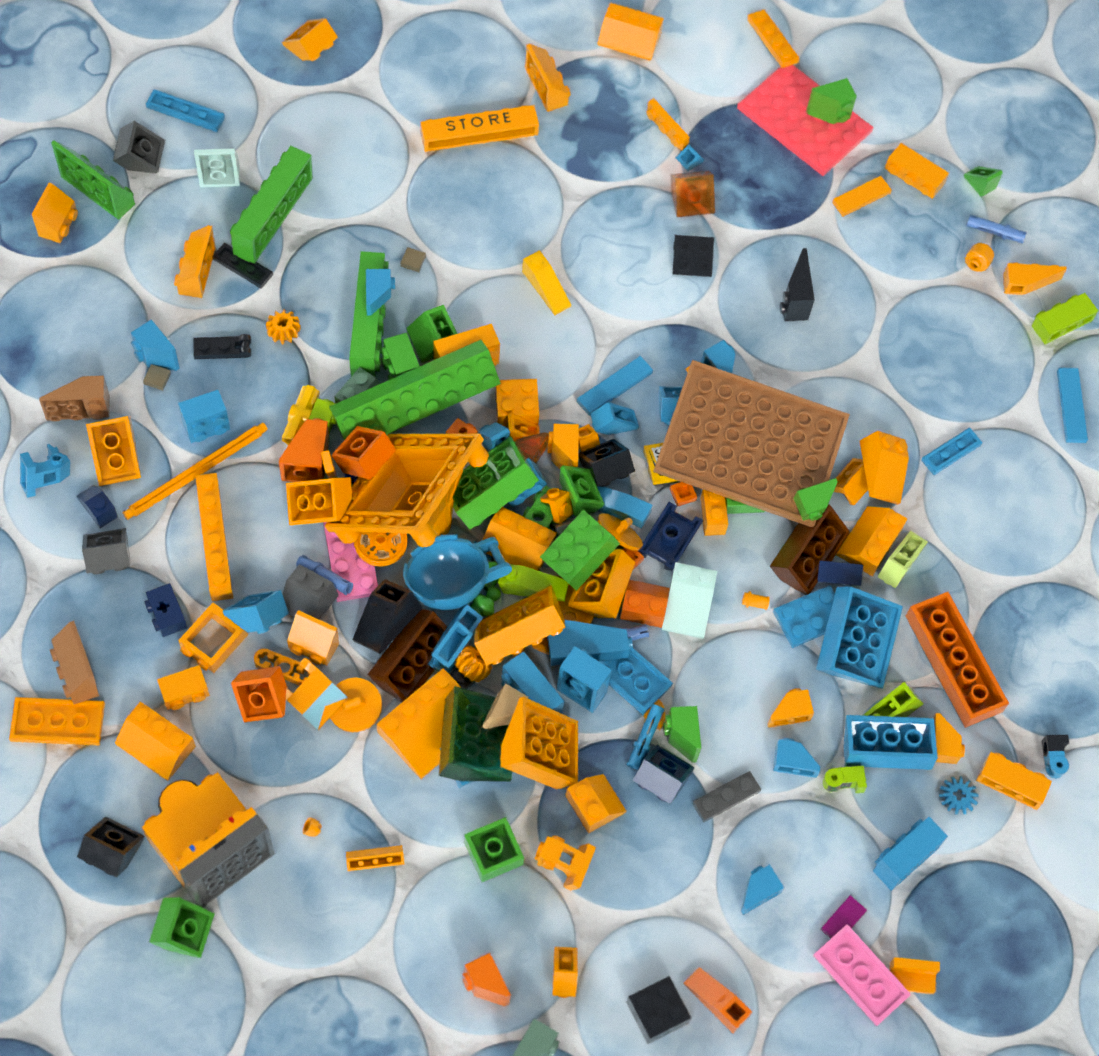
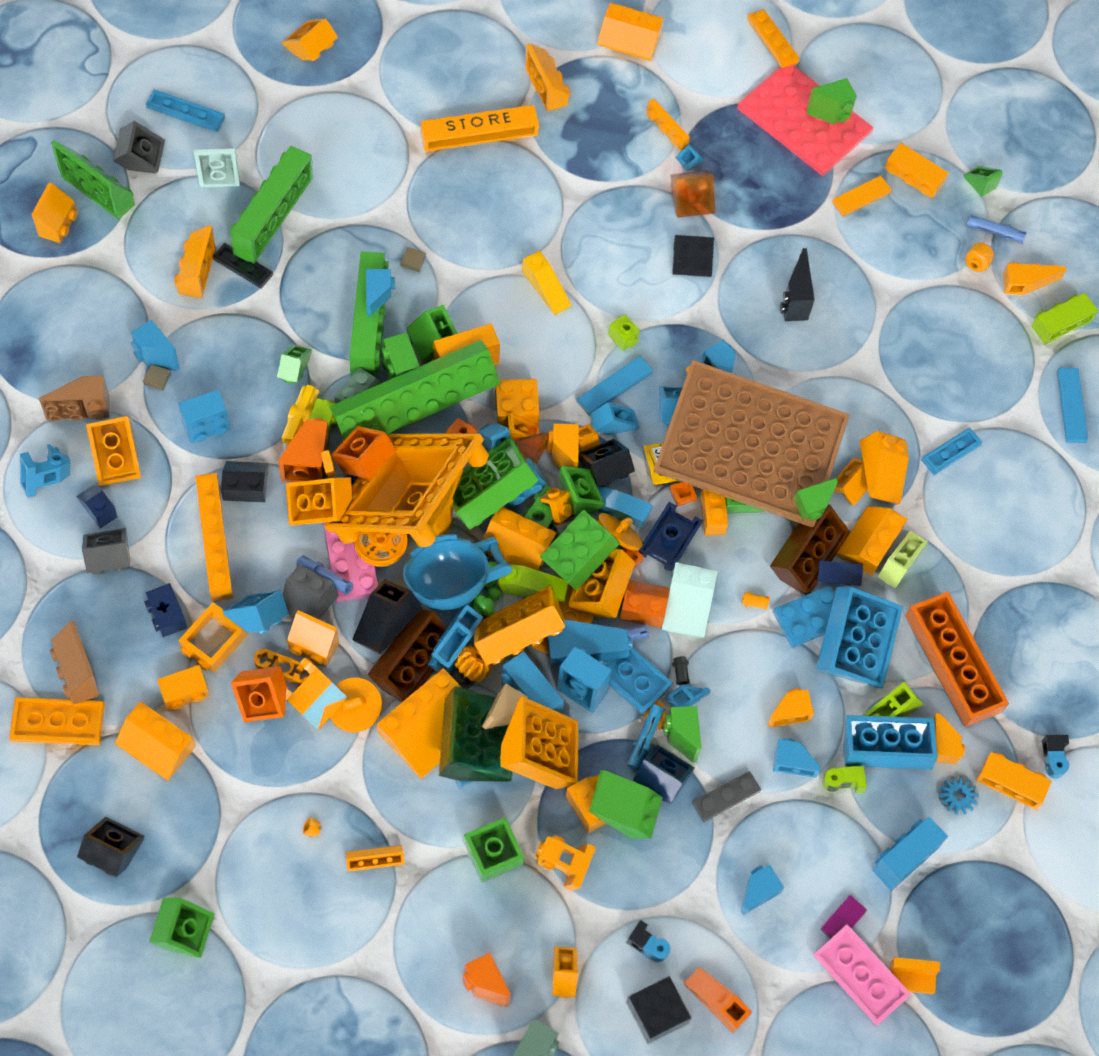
light orange piece [122,422,268,520] -> none
piece [142,772,275,908] -> none
black plate [193,334,251,360] -> none
light orange gear [266,309,301,345] -> none
none -> black slope [221,461,269,502]
none -> slope [277,344,312,384]
none -> bright green slope [589,770,663,839]
none -> lime brick [608,314,640,351]
none -> leg [626,919,670,962]
none -> dark azure tile [665,684,711,707]
none -> pearl dark grey pin [672,656,690,685]

